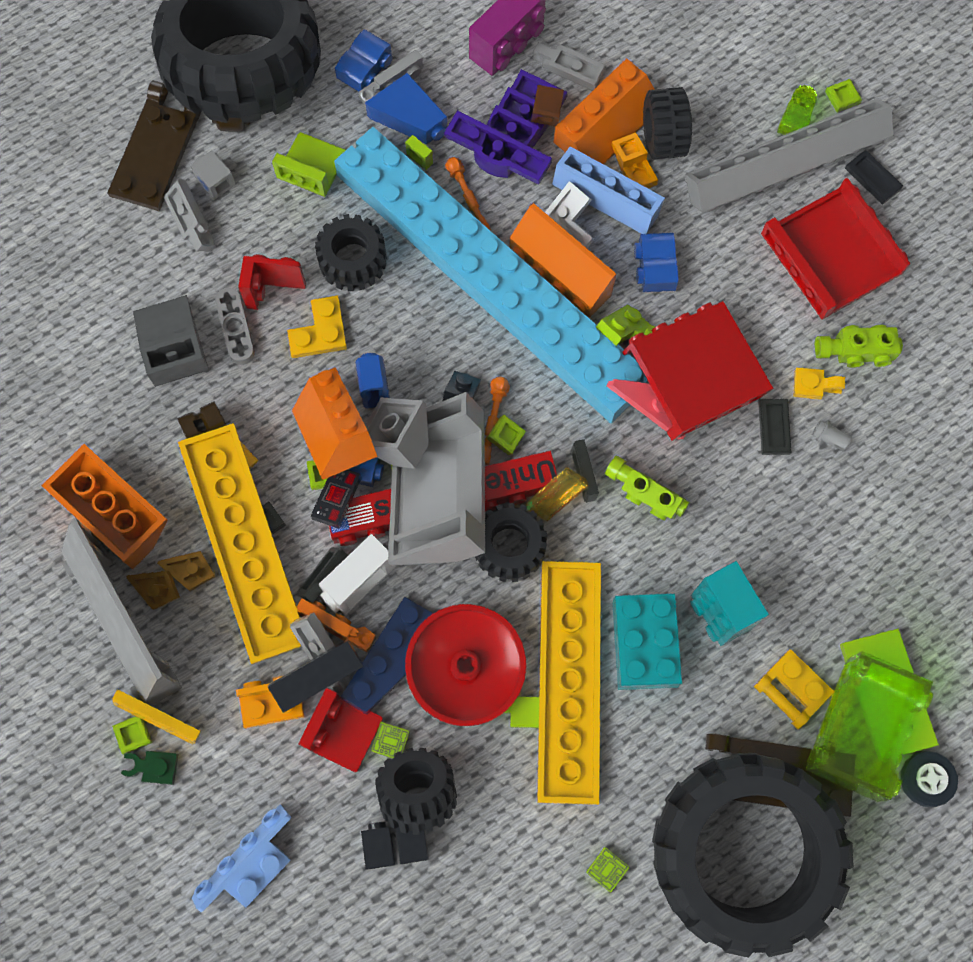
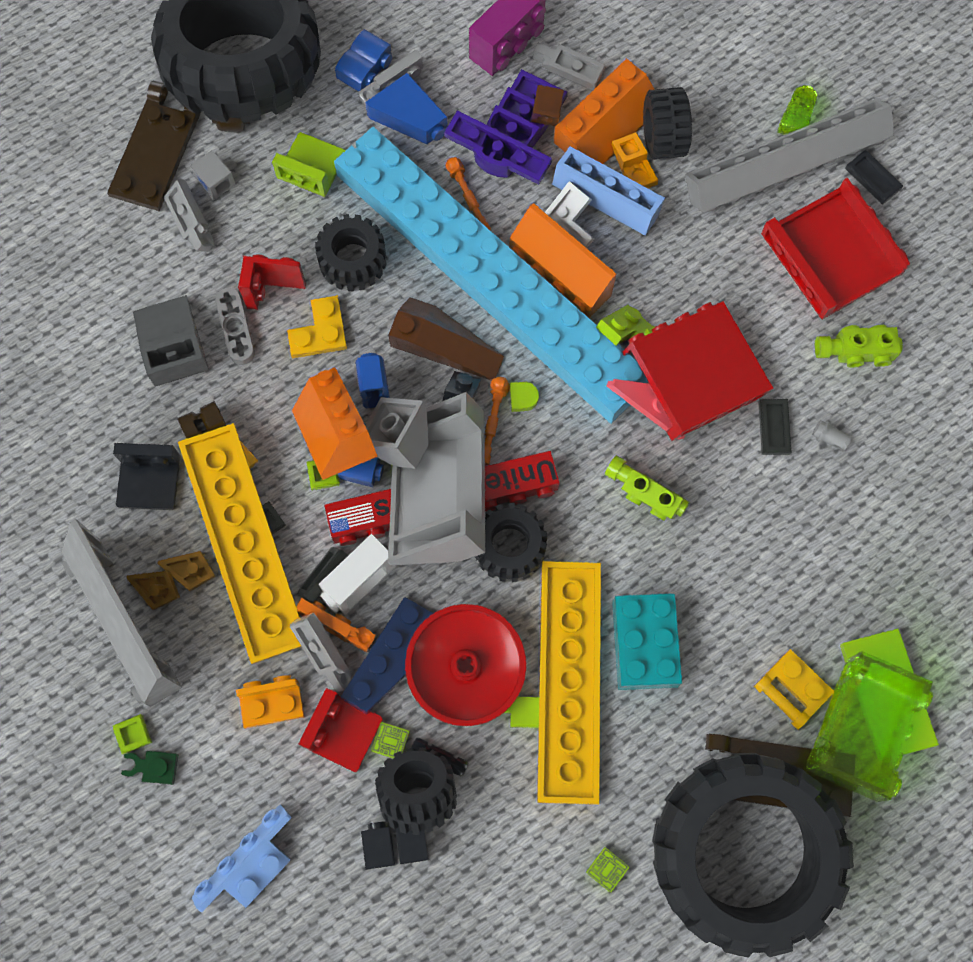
orange slope [41,444,168,569] -> none
yellow tile [112,689,200,745] -> none
black tile [268,639,363,713] -> none
tile [311,470,362,529] -> none
lime tile [405,135,433,170] -> none
lime tile [486,415,526,455] -> none
clear yellow tile [526,467,589,522] -> none
pearl dark grey tile [571,439,599,503] -> none
blue brick [634,233,678,292] -> none
teal brick [690,561,769,646] -> none
yellow plate [793,367,845,400] -> none
lime tile [825,79,862,113] -> none
black wheel [900,751,958,808] -> none
none -> black bracket [113,443,180,510]
none -> reddish brown wedge [388,297,504,381]
none -> black axle [411,738,469,776]
none -> lime tile [510,382,539,412]

